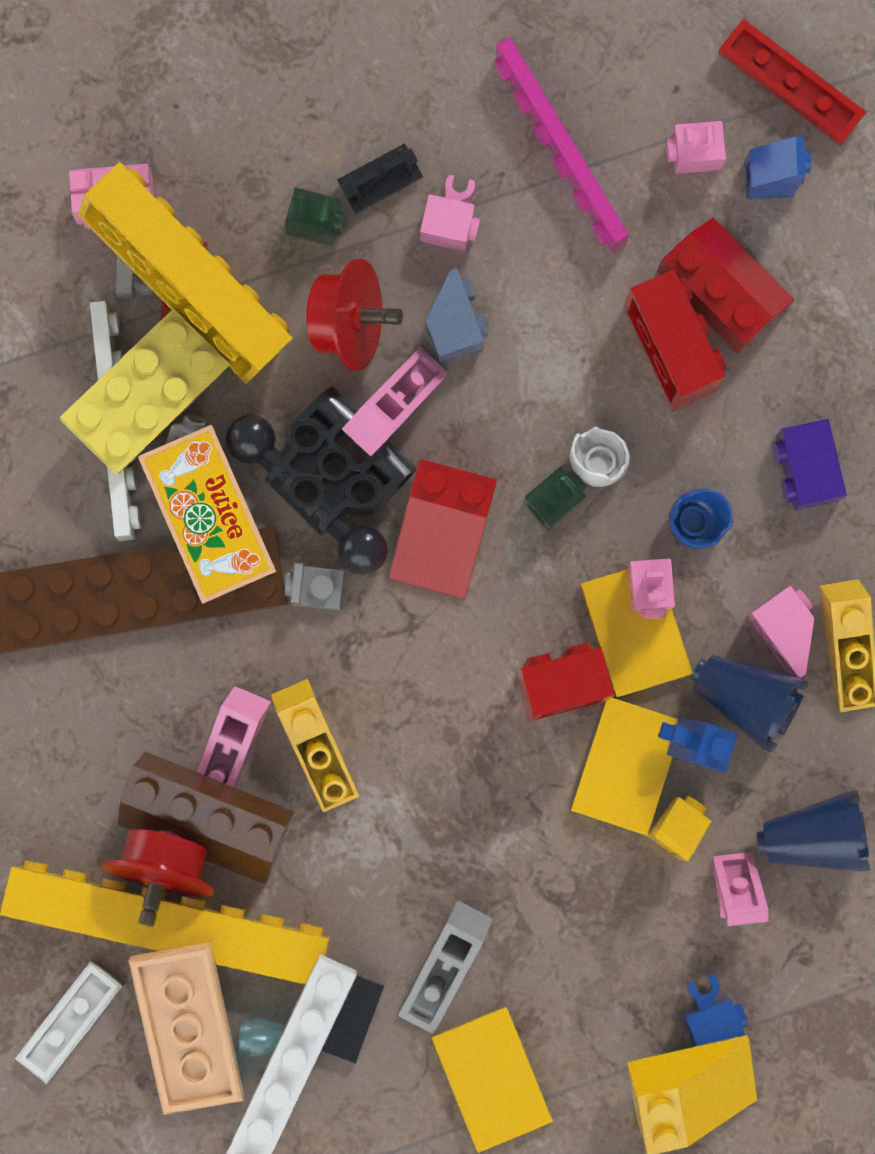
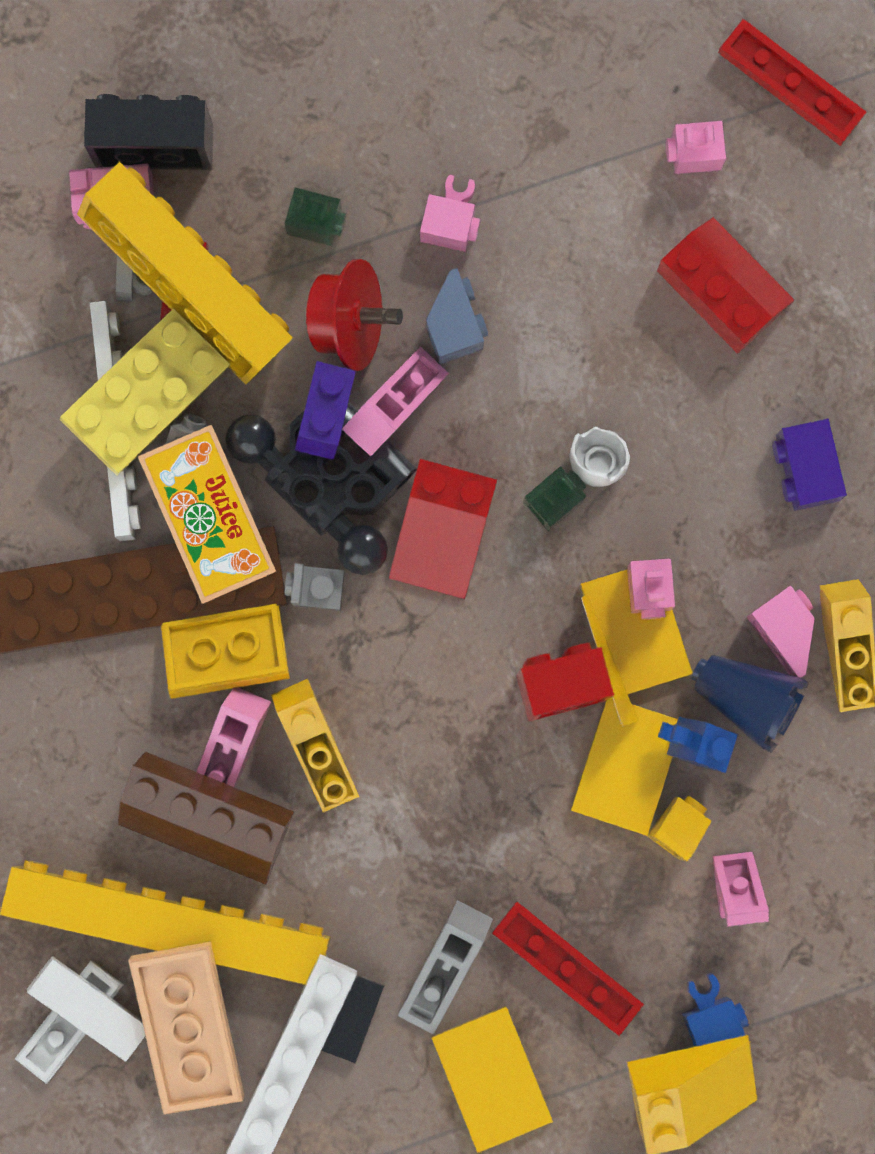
red piece [102,829,214,927] -> none
clear light blue cone [238,1016,285,1057] -> none
black hinge [337,143,423,214] -> none
dark pink plate [493,37,629,253] -> none
red brick [624,269,727,411] -> none
blue hair [668,488,733,550] -> none
blue slope [745,136,811,199] -> none
dark blue cone [757,790,870,872] -> none
none -> white tile [27,956,145,1062]
none -> black brick [84,94,213,170]
none -> yellow tile [161,604,290,699]
none -> dark purple brick [295,361,356,460]
none -> red plate [491,901,644,1036]
none -> yellow sticker [581,596,638,727]

